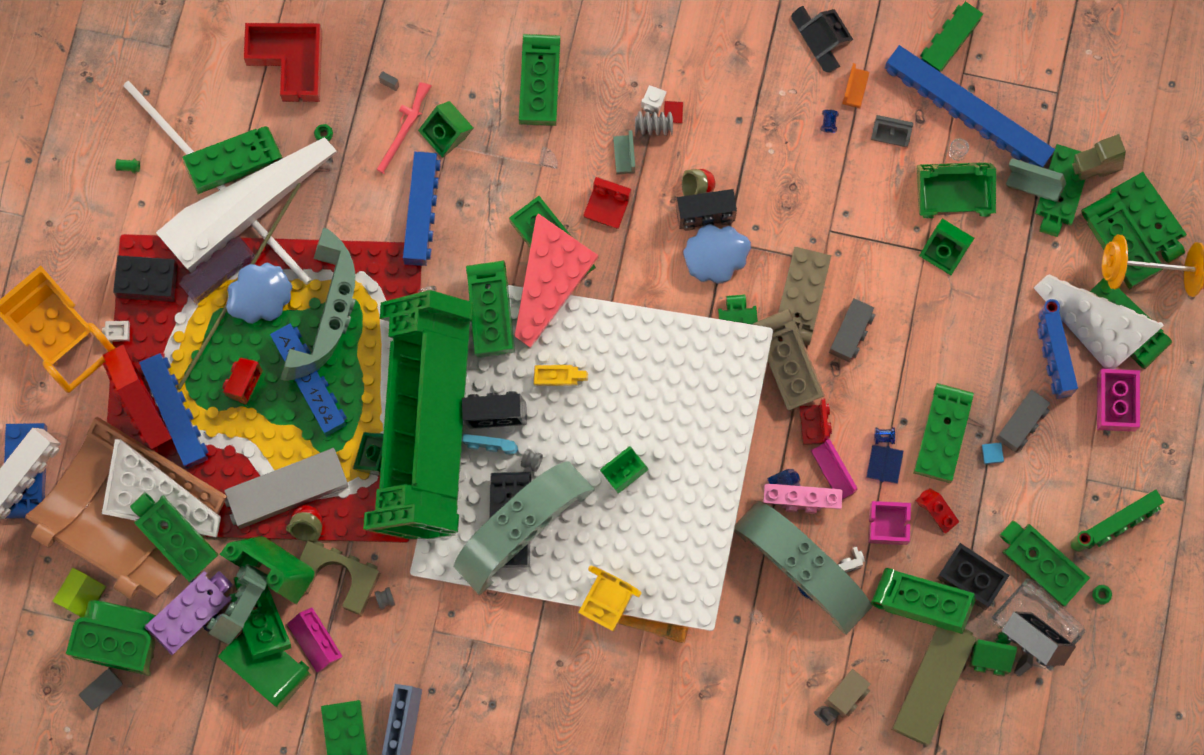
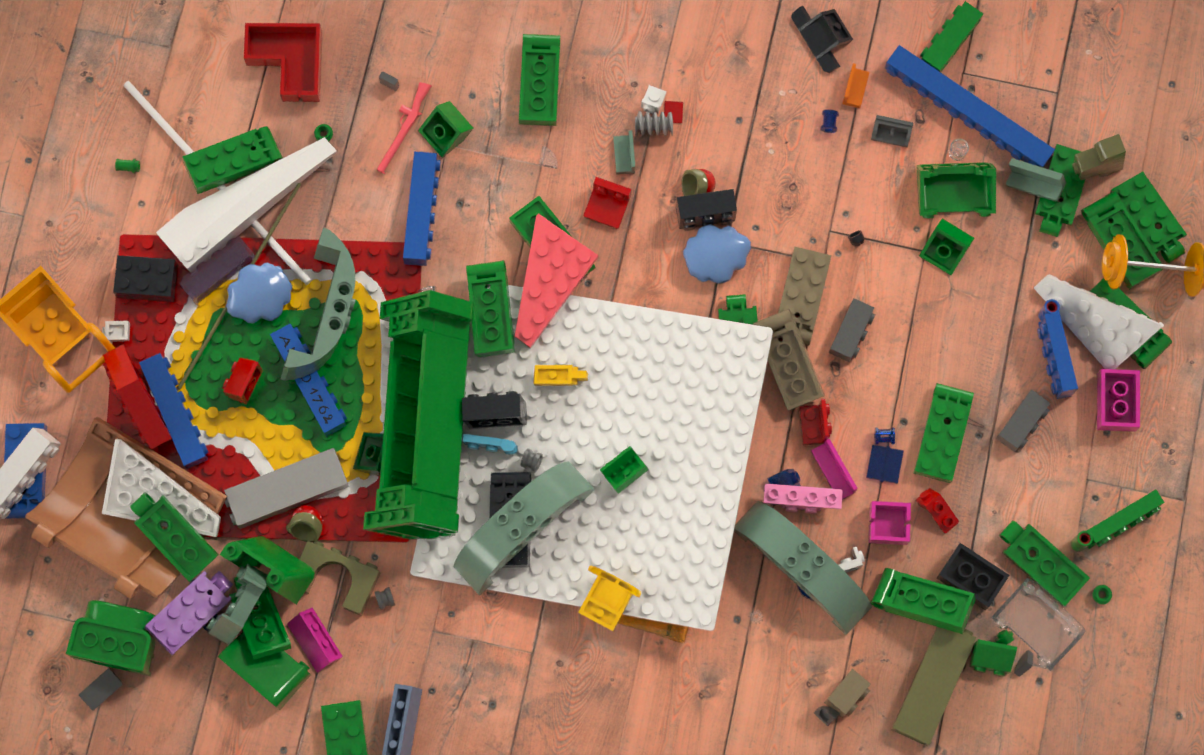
lime slope [53,568,107,617] -> none
dark azure tile [981,442,1004,465] -> none
brick [1002,611,1076,667] -> none
none -> black hinge [848,230,865,247]

